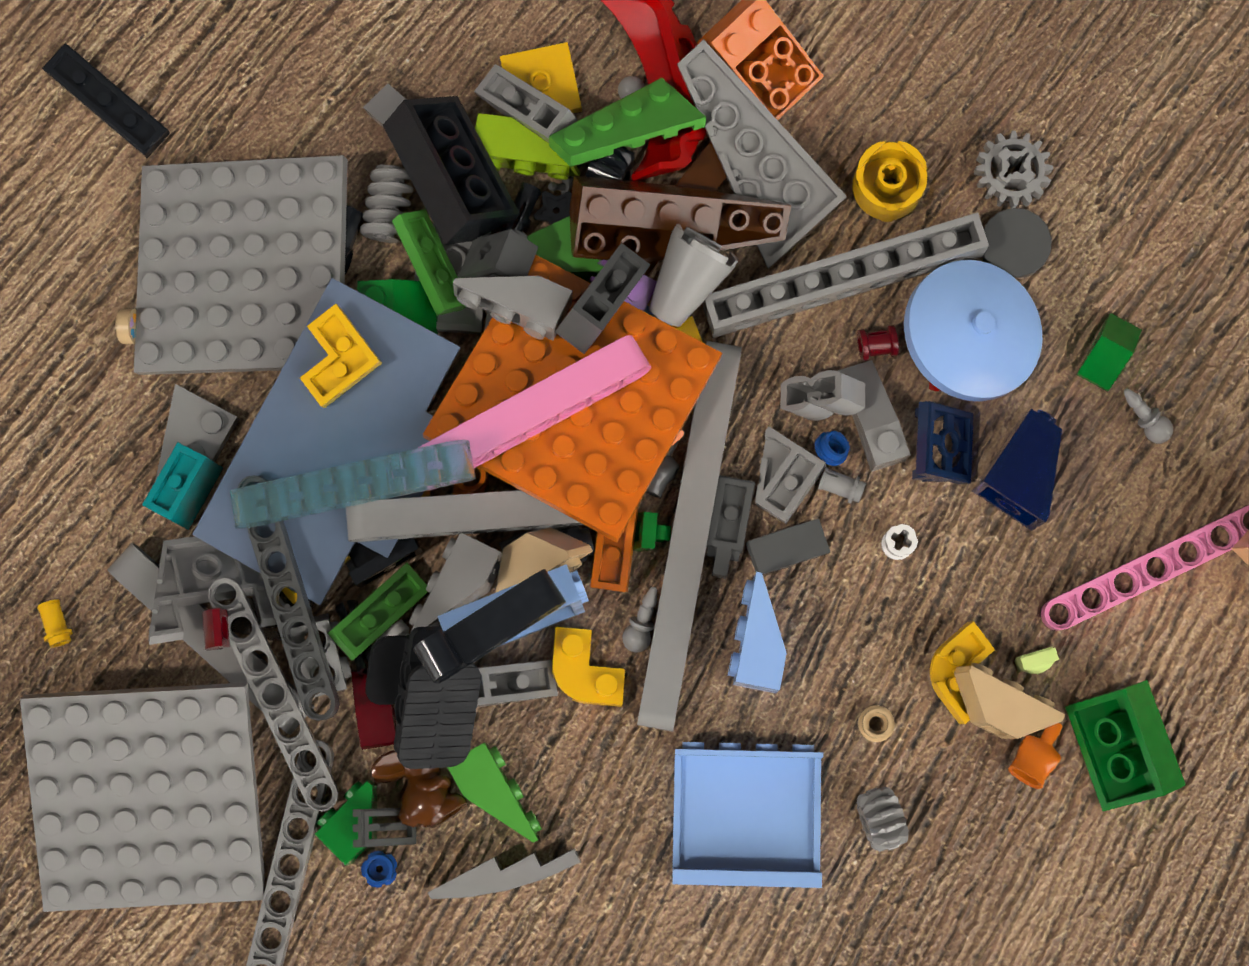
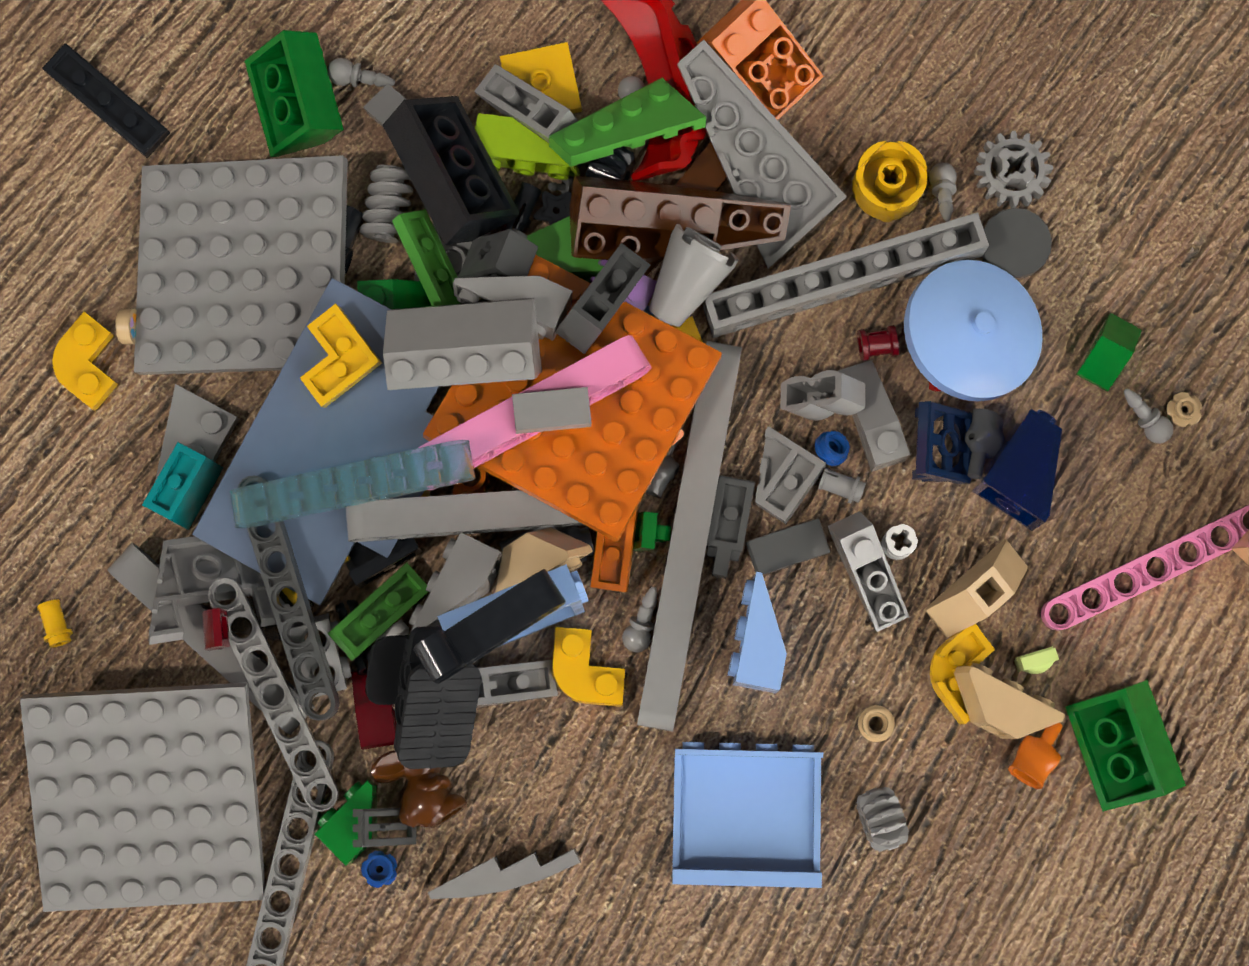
bright green slope [447,742,542,843] -> none
none -> yellow plate [52,312,118,412]
none -> green slope [245,30,344,157]
none -> light grey bar [328,58,395,87]
none -> light grey slope [383,298,542,390]
none -> light grey tile [512,387,592,434]
none -> light grey slope [828,511,909,632]
none -> tan slope [924,539,1028,637]
none -> light grey bar [929,162,957,222]
none -> dark grey piece [965,409,1005,479]
none -> tan plate [1166,392,1202,427]

